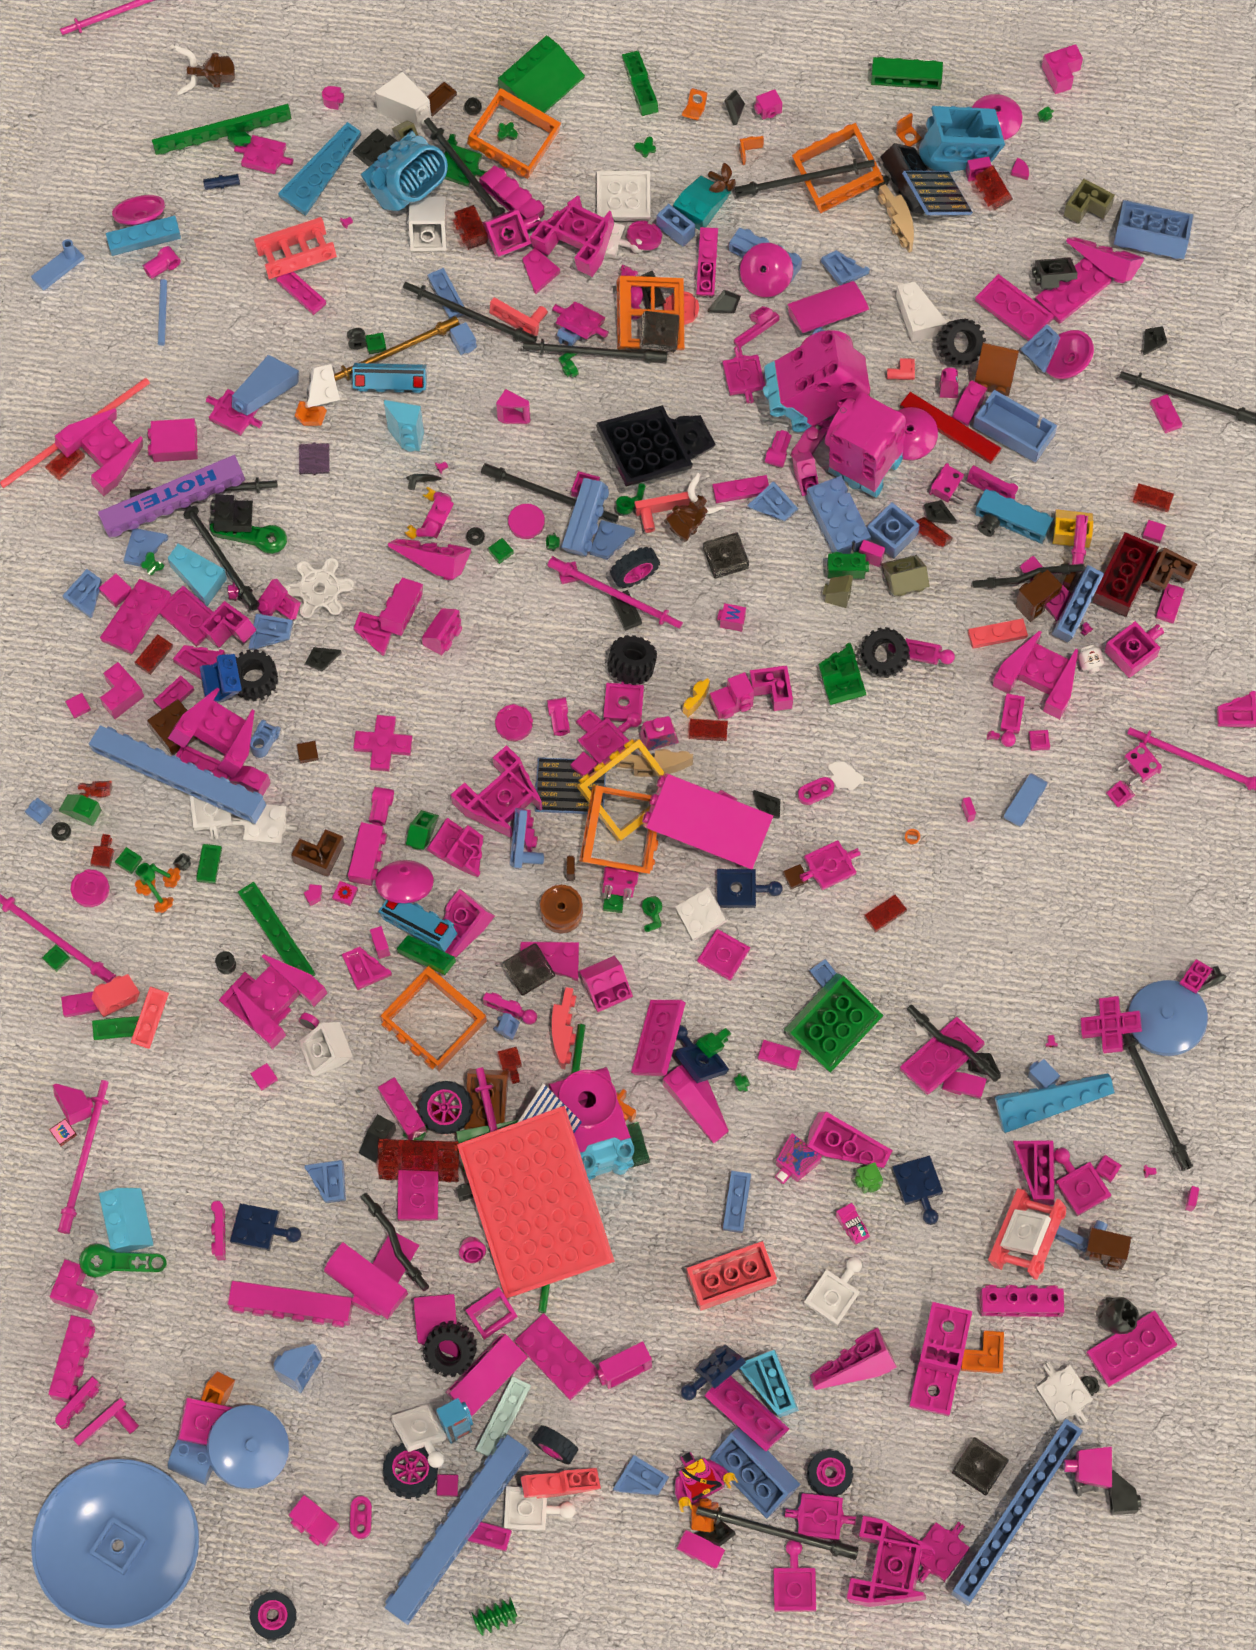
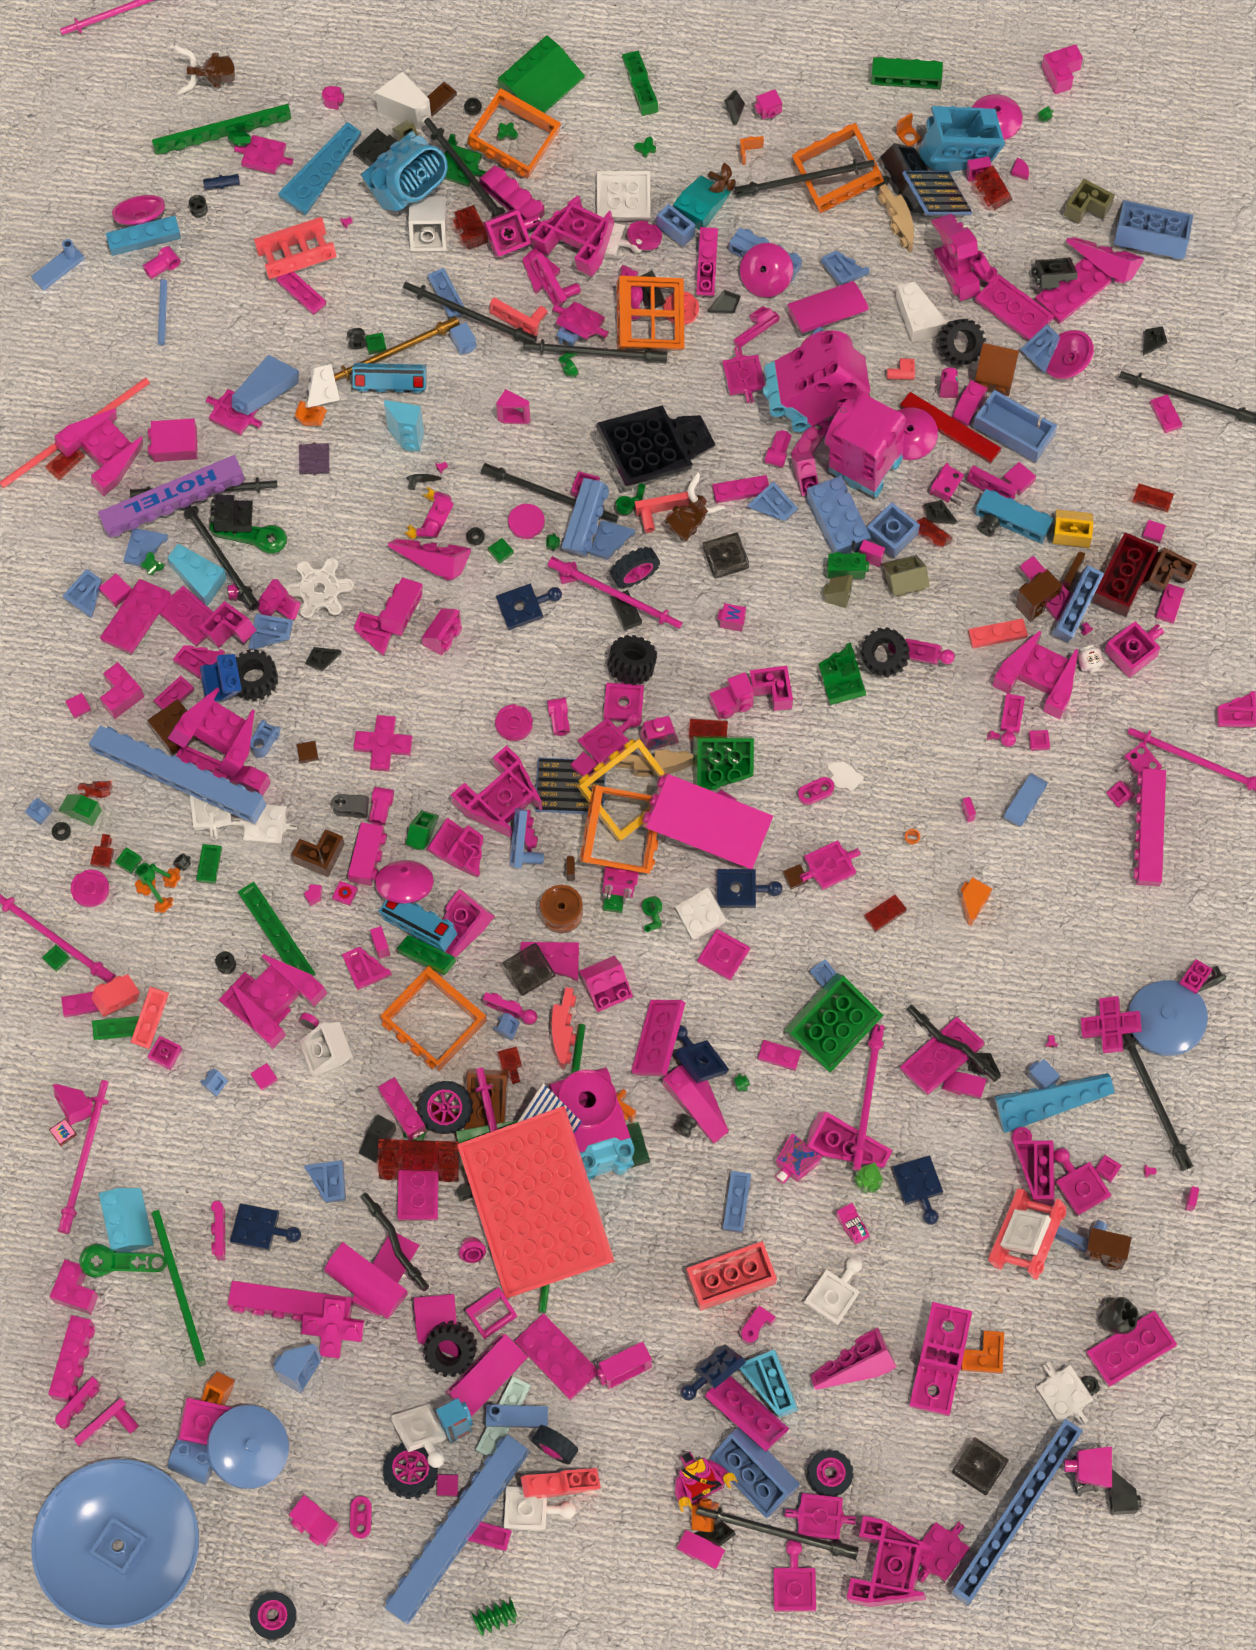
clear red plate [135,634,173,675] -> none
dark pink tile [576,709,602,733] -> none
medium blue wing [613,1455,669,1496] -> none
clear smoke brick [640,311,680,353] -> none
orange bracket [682,88,708,120] -> none
yellow slope [683,678,710,718] -> none
green plate [696,1028,732,1058] -> none
pearl dark grey piece [753,790,781,818] -> none
pearl dark grey bar [973,563,1085,588] -> none
dark pink brick [980,1285,1064,1317] -> none
dark pink pin [1071,515,1088,572] -> none
none -> dark pink piece [147,1036,183,1071]
none -> green tile [152,1210,206,1367]
none -> pearl dark grey wheel [188,195,208,218]
none -> medium blue tile [200,1068,228,1096]
none -> dark pink plate [301,1296,365,1359]
none -> dark grey piece [332,794,369,818]
none -> medium blue piece [486,1404,548,1428]
none -> dark blue plate [496,583,562,631]
none -> dark pink piece [530,253,581,306]
none -> pearl dark grey wheel [672,1113,697,1138]
none -> green wedge [693,736,754,790]
none -> dark pink leg [741,1305,776,1345]
none -> dark pink bar [851,1024,885,1171]
none -> dark pink wedge [931,214,980,301]
none -> orange slope [960,877,992,926]
none -> dark pink piece [969,250,997,283]
none -> dark pink piece [1003,462,1036,496]
none -> dark pink tile [1011,1127,1032,1144]
none -> dark pink brick [1133,768,1166,886]

